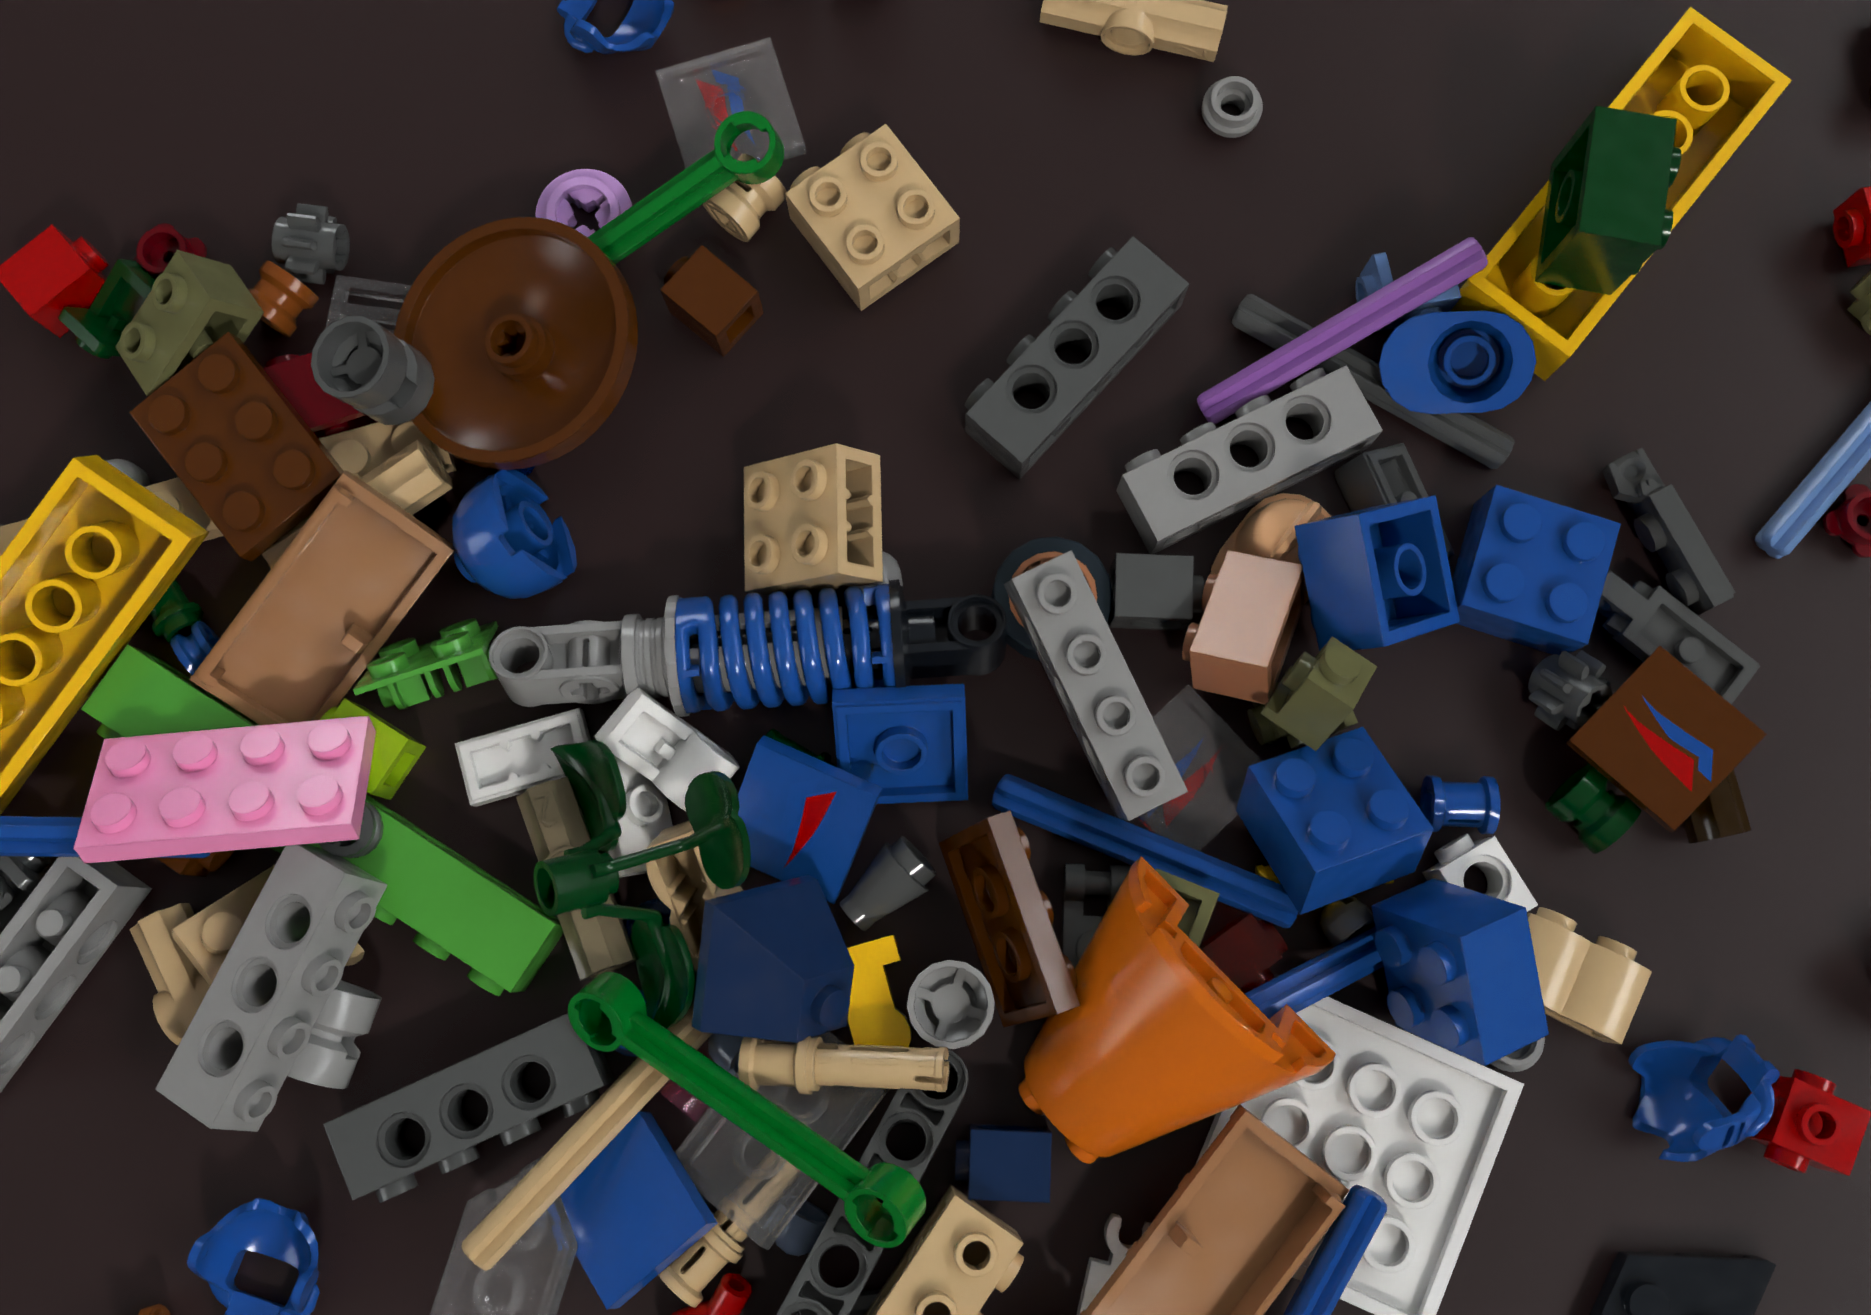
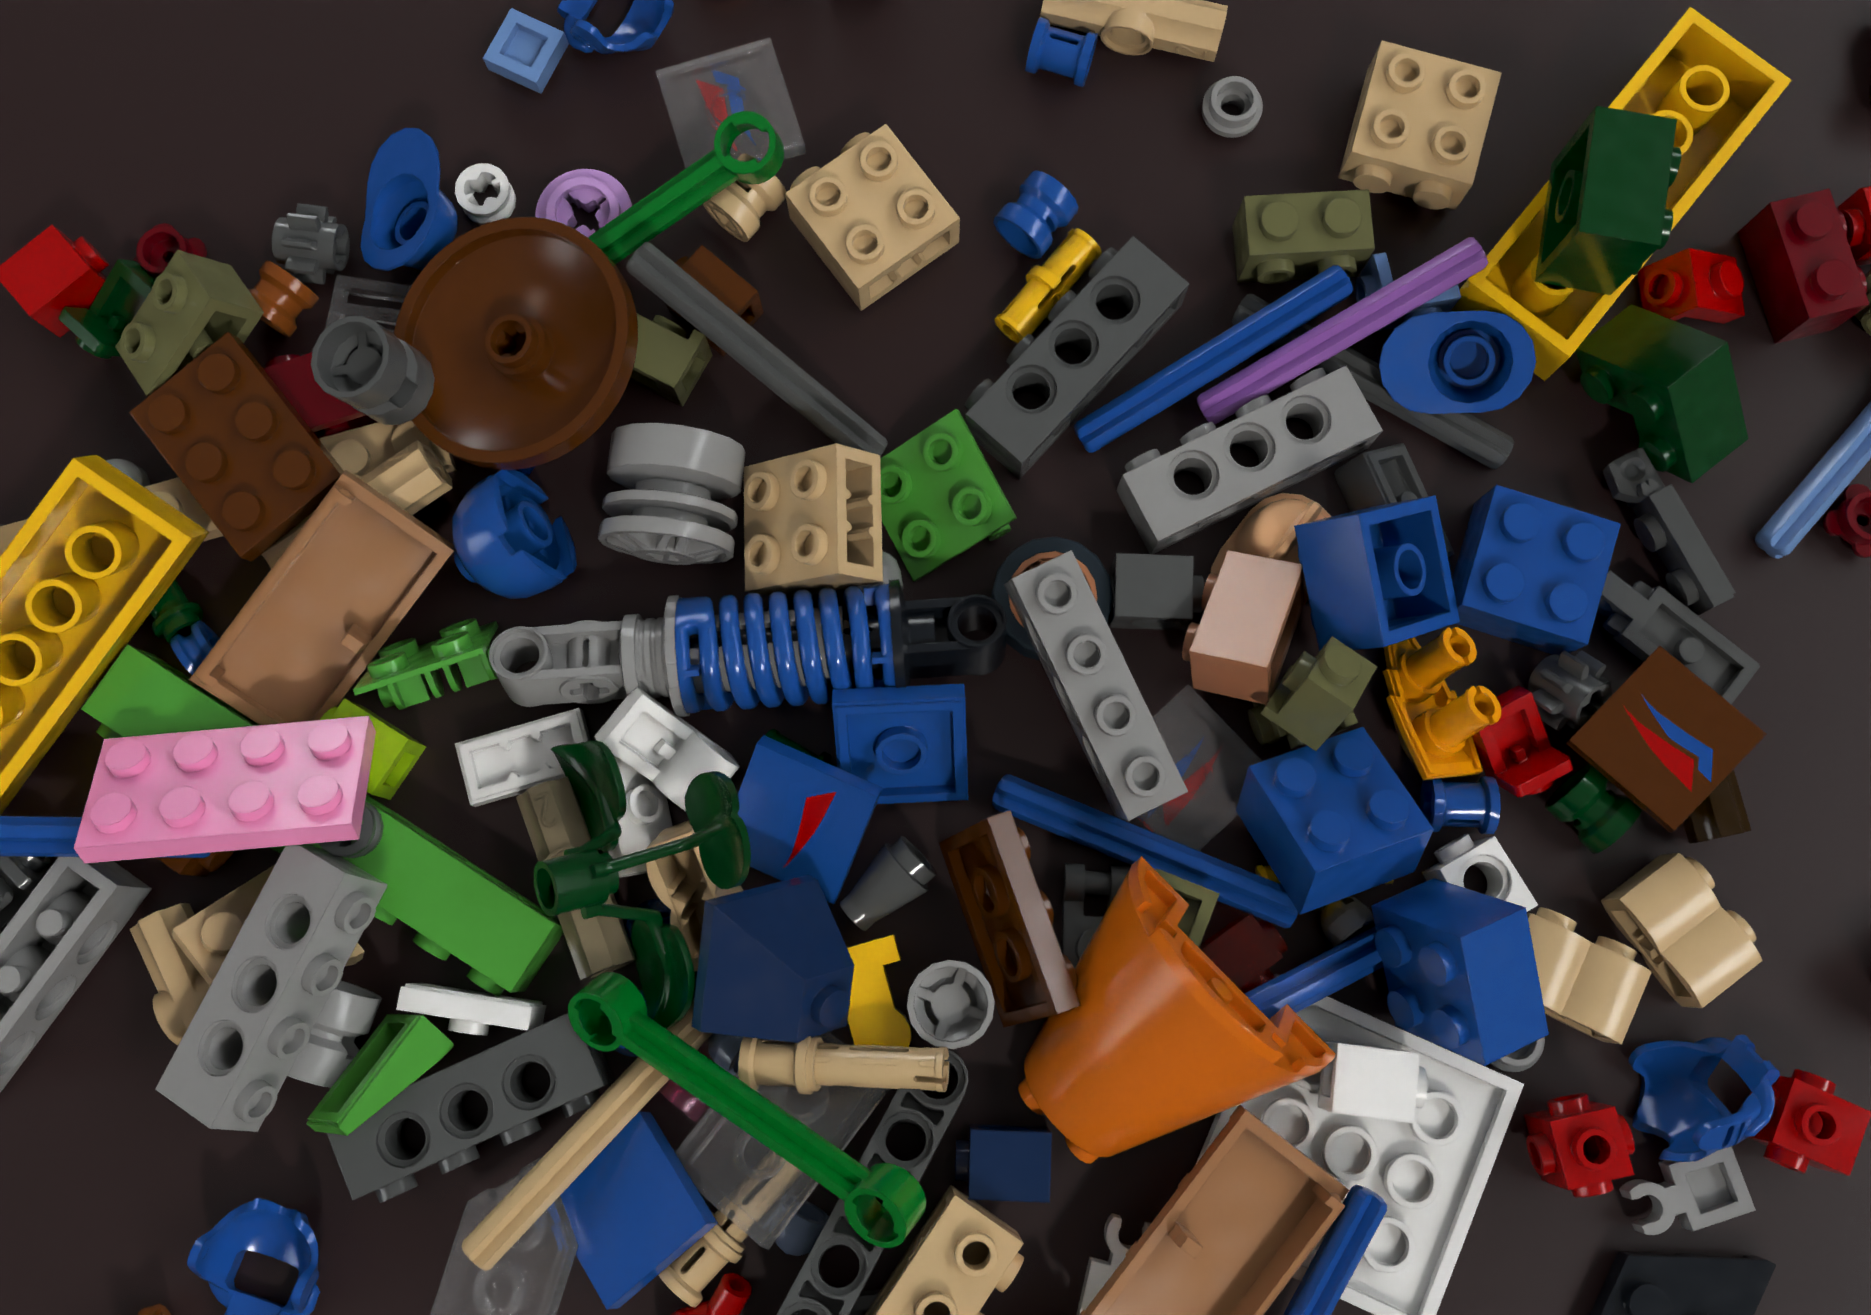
none -> bright green slope [306,1014,454,1136]
none -> blue piece [360,128,458,271]
none -> white plate [396,983,546,1036]
none -> white bush [455,163,516,225]
none -> medium blue plate [483,8,569,94]
none -> light grey wheel [598,423,746,565]
none -> dark grey axle [626,242,888,456]
none -> olive brick [630,313,713,407]
none -> bright green hinge [880,409,1017,582]
none -> blue wheel [993,170,1079,259]
none -> yellow pin [994,228,1102,344]
none -> blue bush [1025,17,1098,87]
none -> blue axle [1074,265,1354,453]
none -> olive brick [1232,189,1375,284]
none -> white brick [1318,1040,1428,1124]
none -> tan brick [1338,40,1502,210]
none -> light orange connector [1383,627,1502,780]
none -> red bracket [1472,685,1573,797]
none -> red brick [1524,1093,1635,1197]
none -> dark green brick [1576,304,1749,483]
none -> tan brick [1601,853,1763,1008]
none -> light grey plate [1619,1146,1756,1235]
none -> red bracket [1638,248,1745,324]
none -> dark red brick [1737,188,1870,344]

